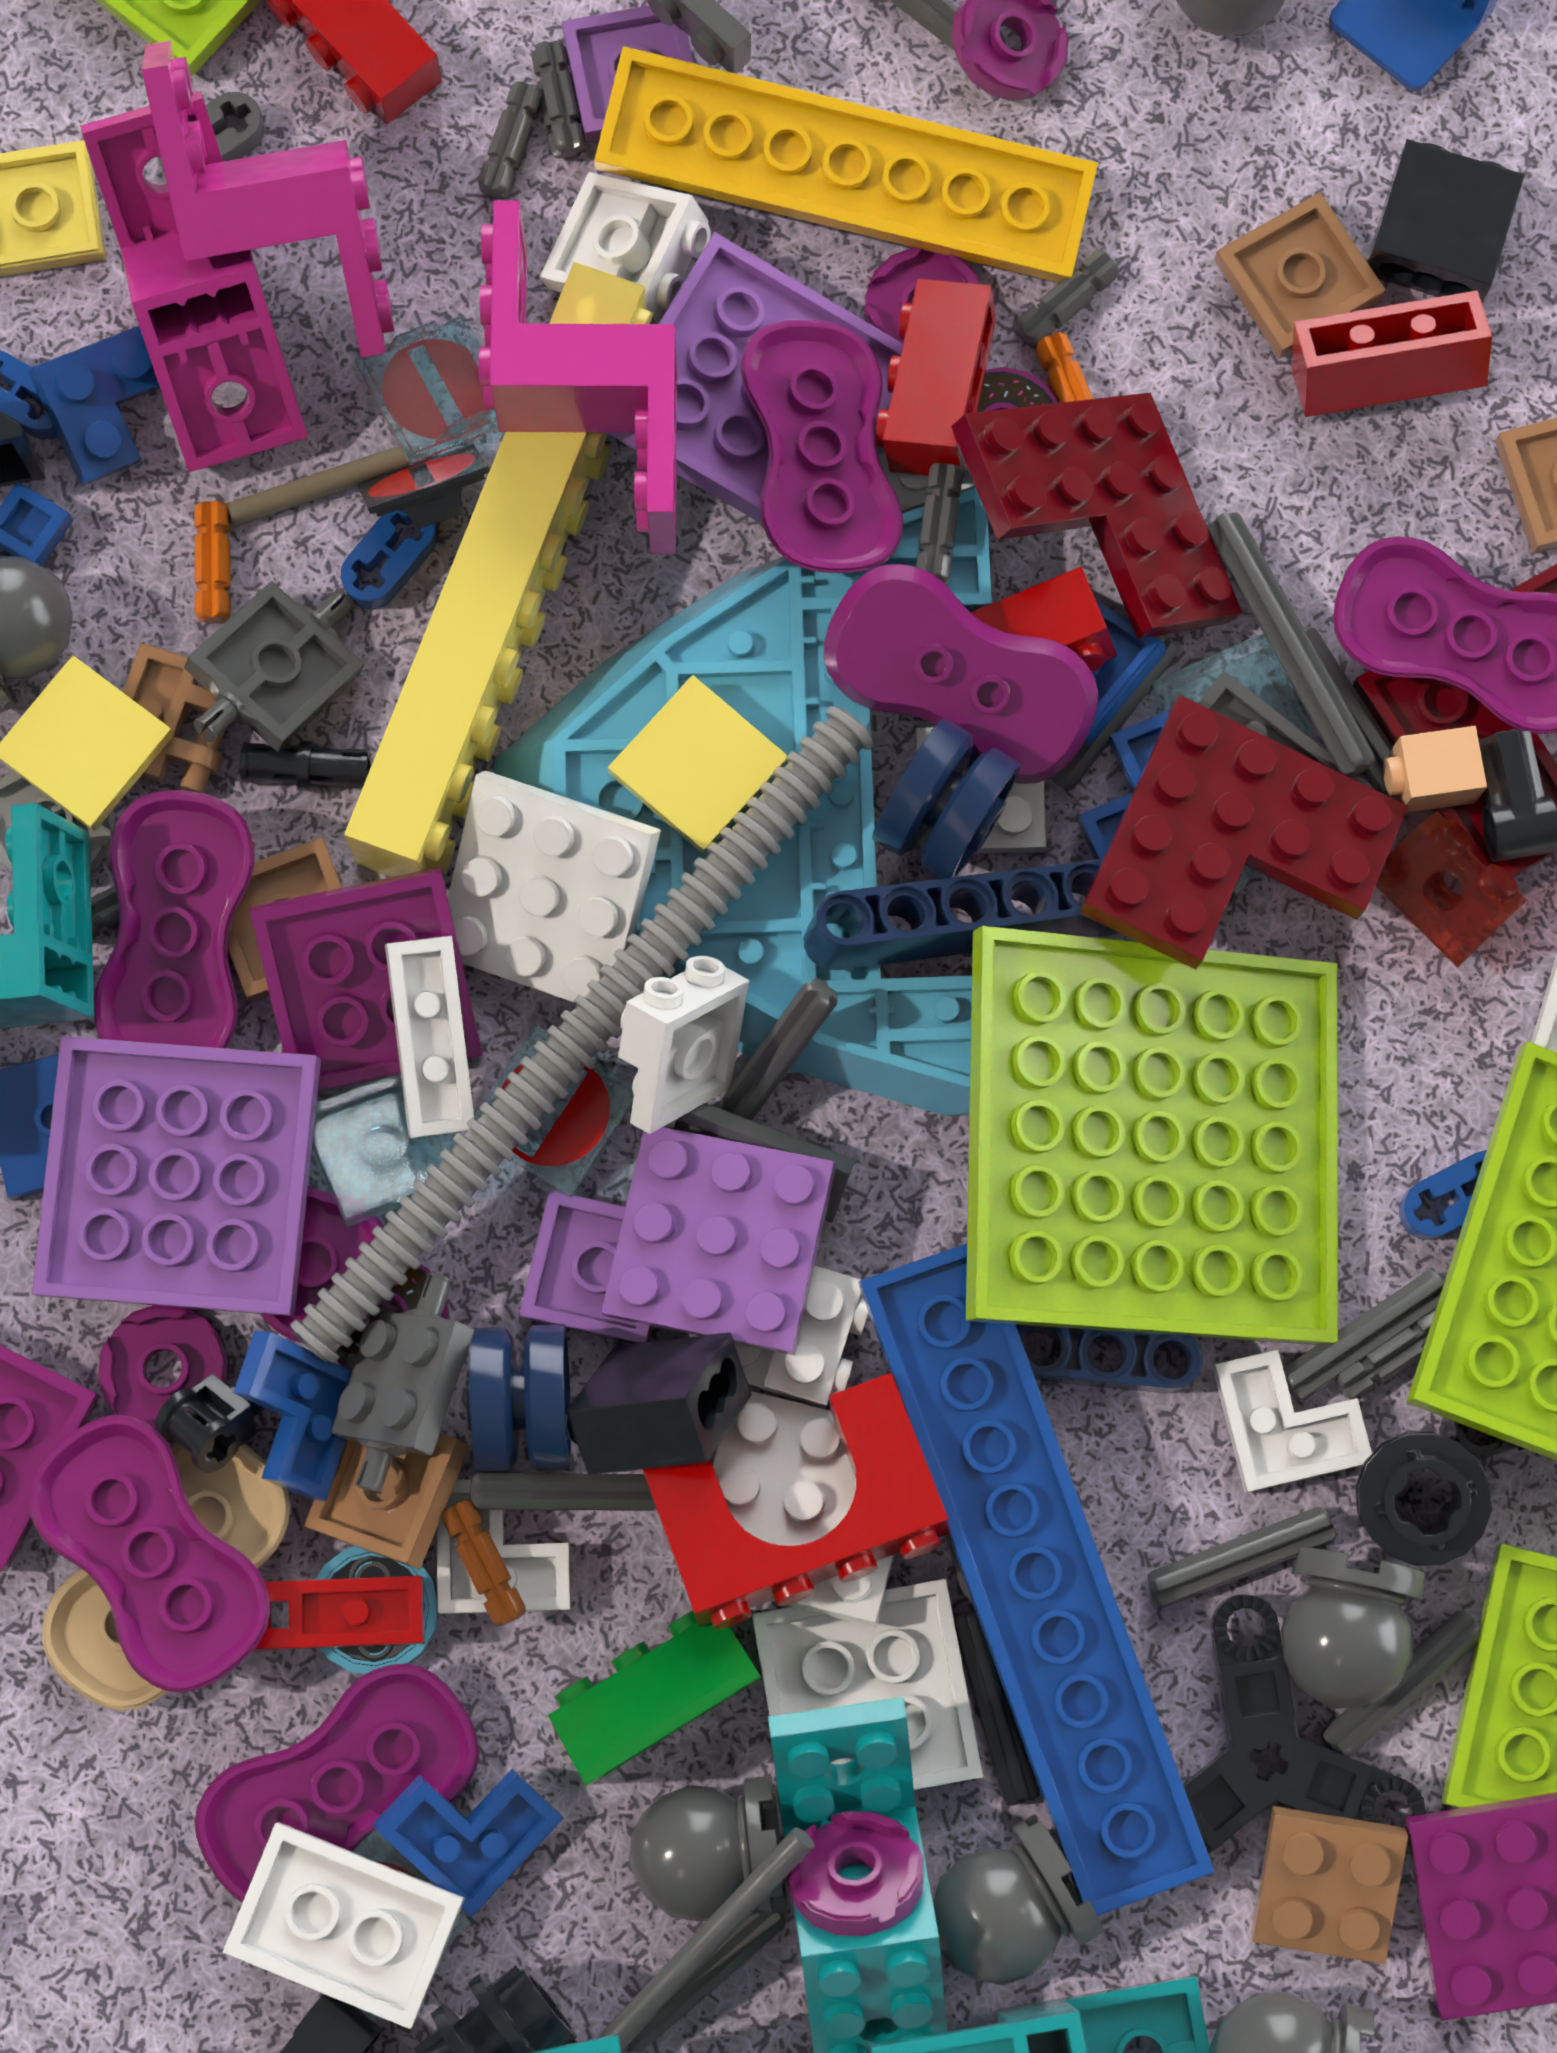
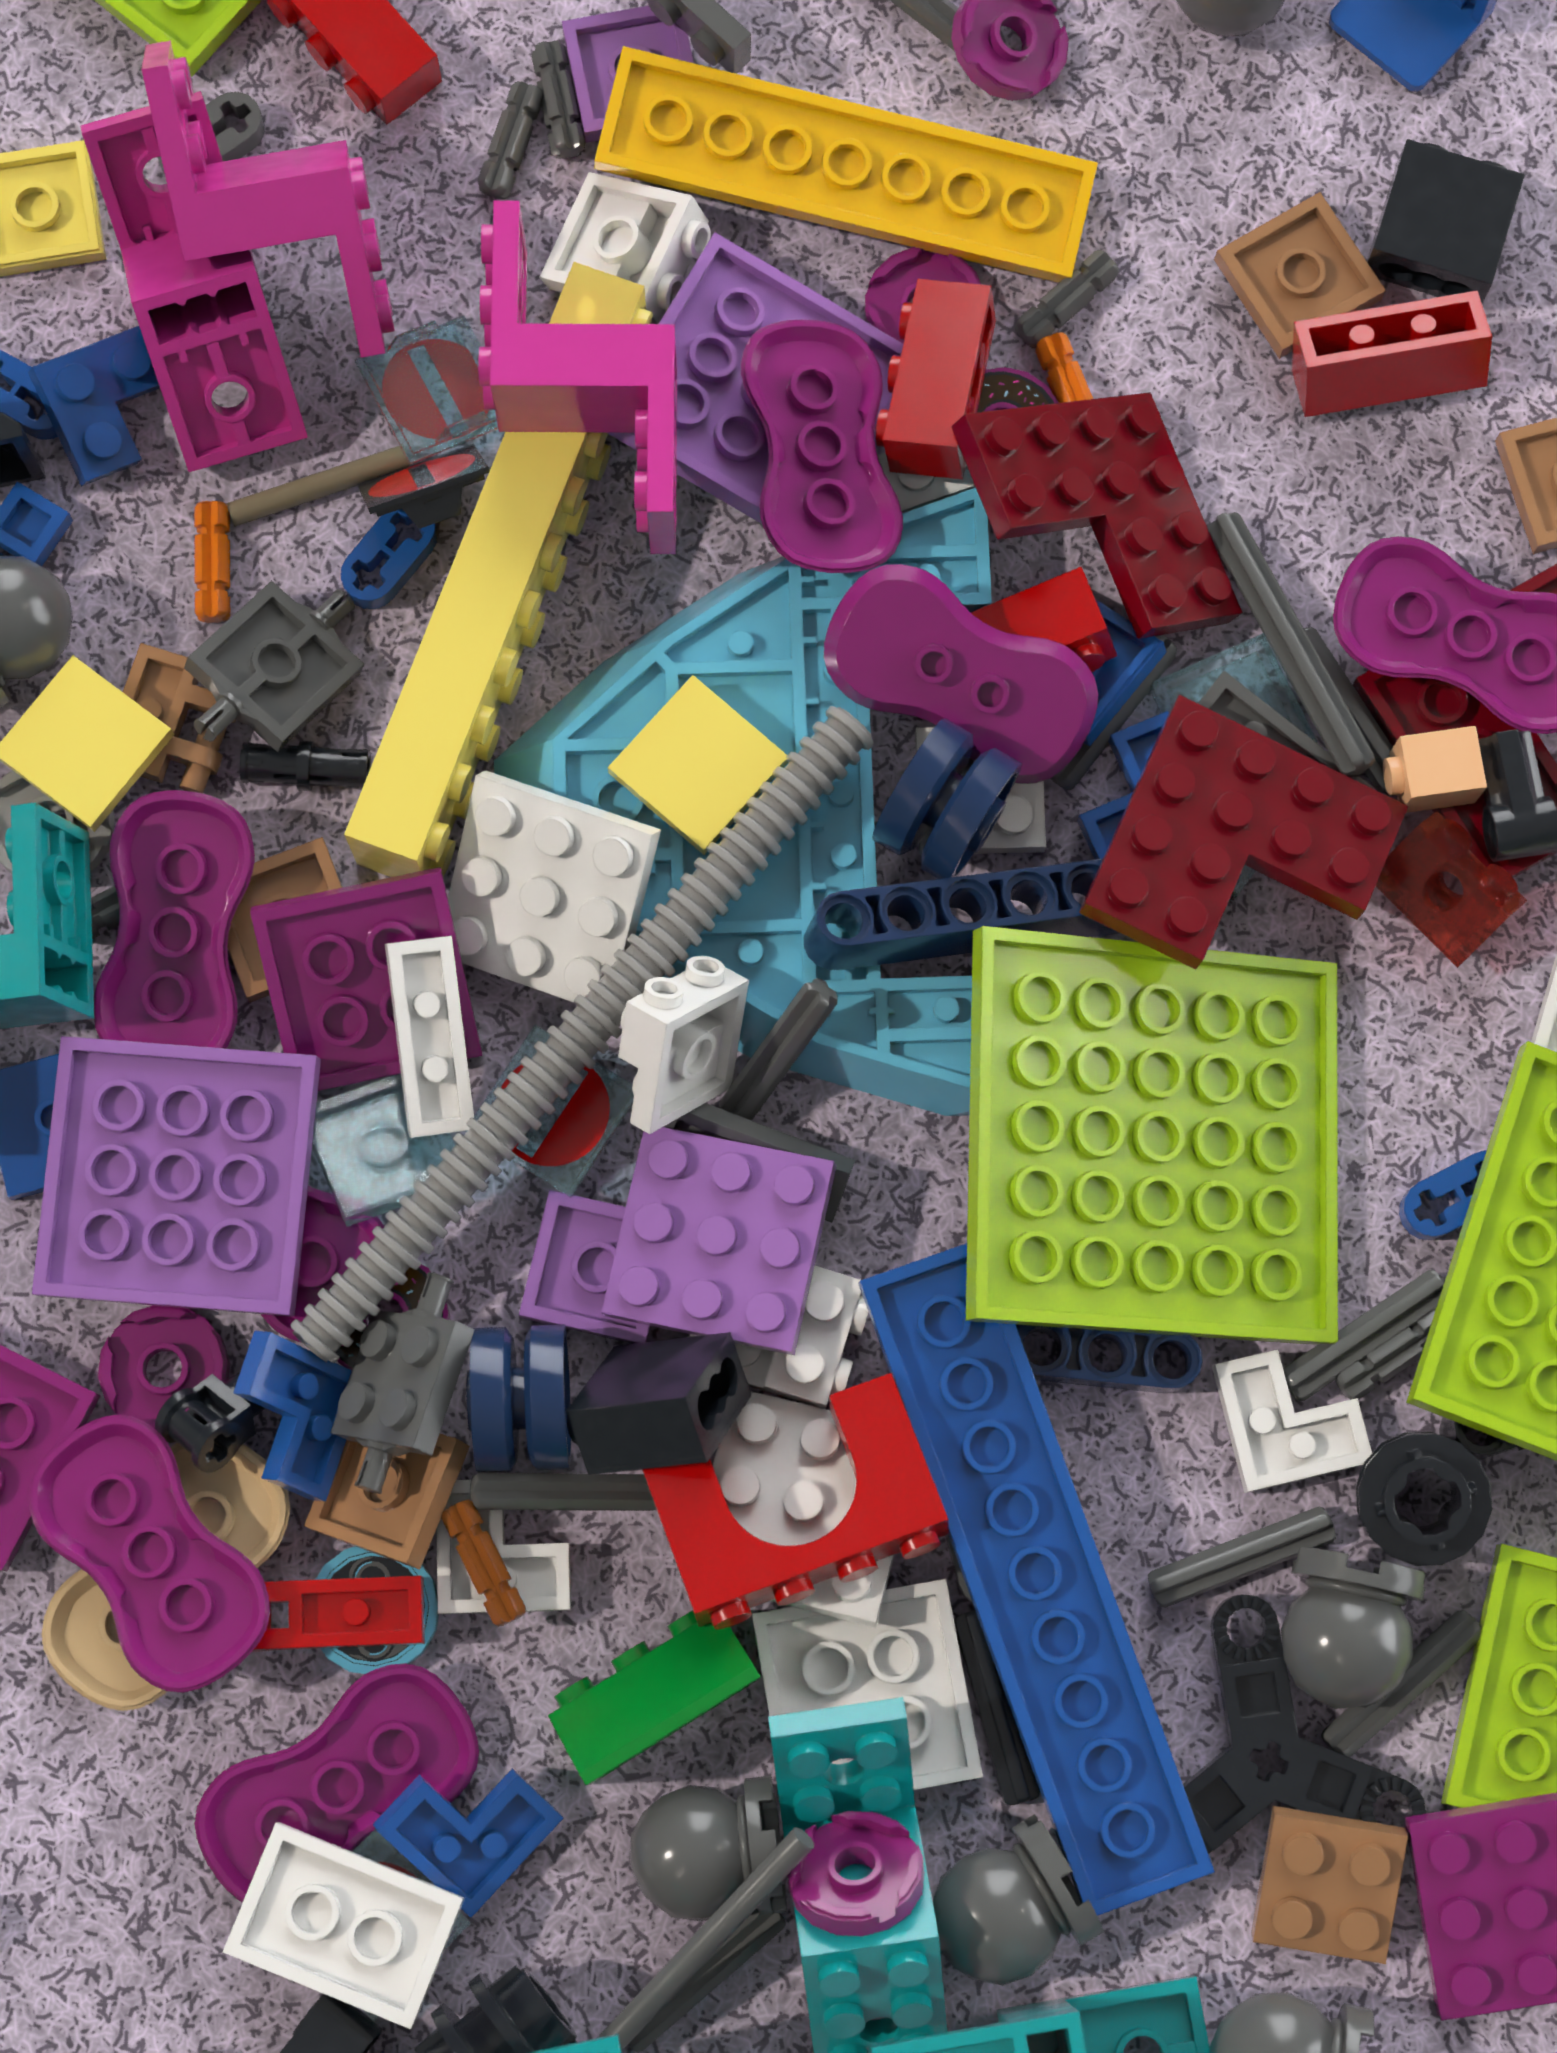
dark grey axle [916,463,963,585] -> none

